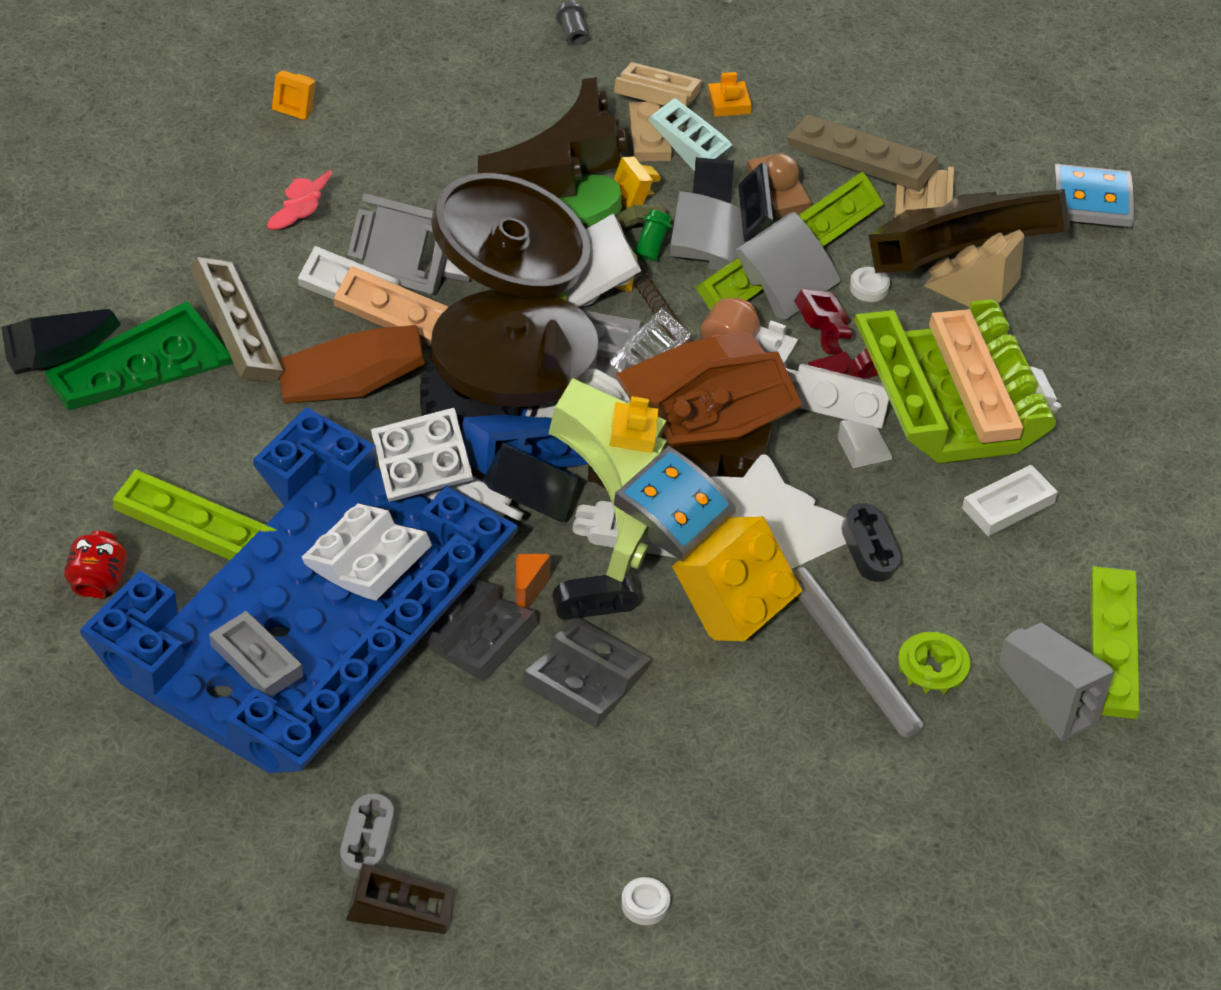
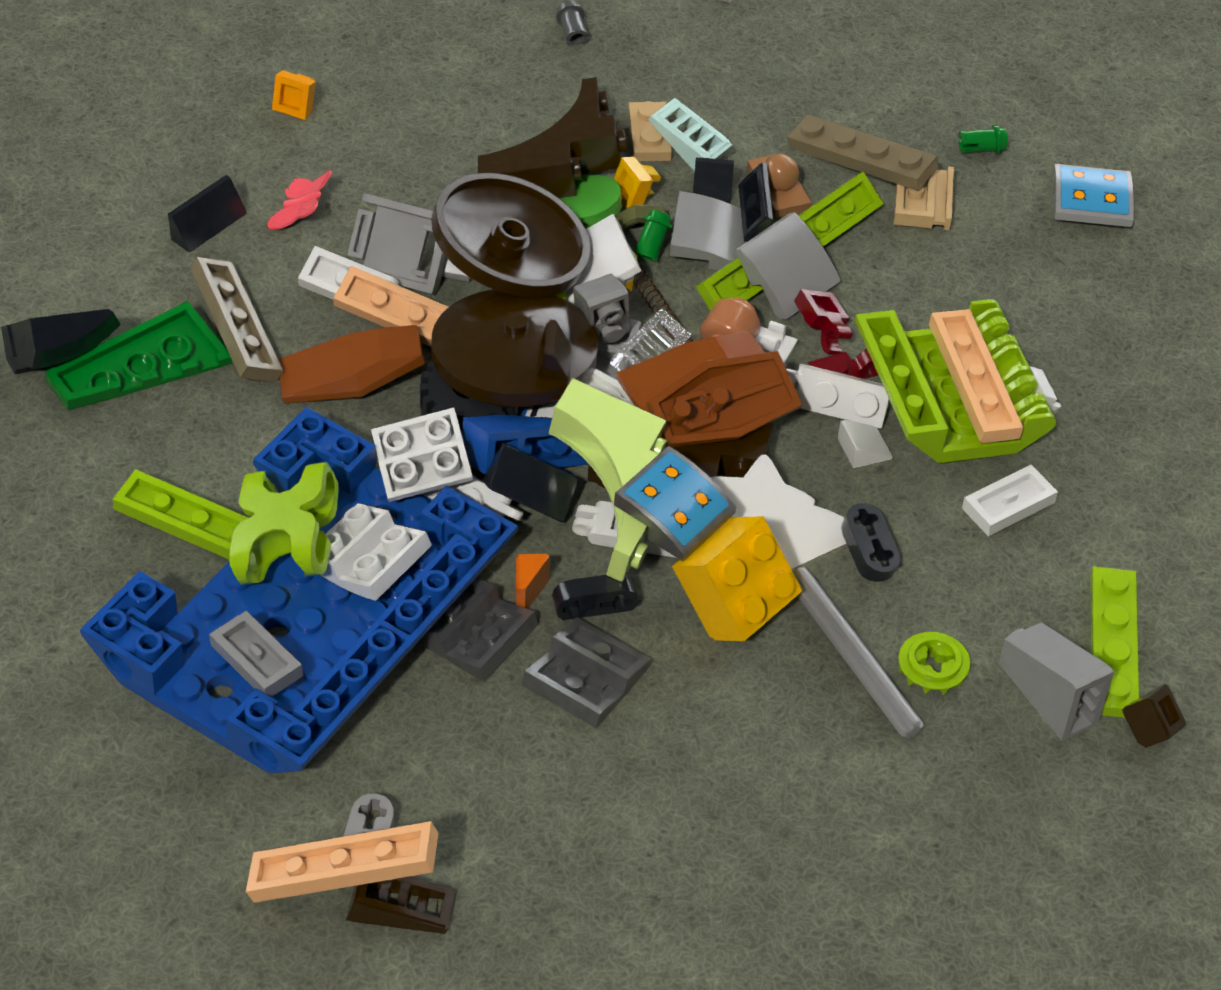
red head [64,530,128,599] -> none
yellow tile [609,396,658,453] -> none
tan plate [613,62,702,107] -> none
white tile [621,877,670,925] -> none
light orange tile [708,72,752,117] -> none
white tile [850,267,890,302] -> none
dark brown arch [869,189,1070,273] -> none
tan slope [924,229,1024,307] -> none
none -> black slope [168,175,247,252]
none -> lime piece [229,462,339,585]
none -> light nougat plate [246,821,438,903]
none -> light grey slope [573,273,630,344]
none -> green pin [958,124,1008,155]
none -> dark brown slope [1122,684,1186,748]

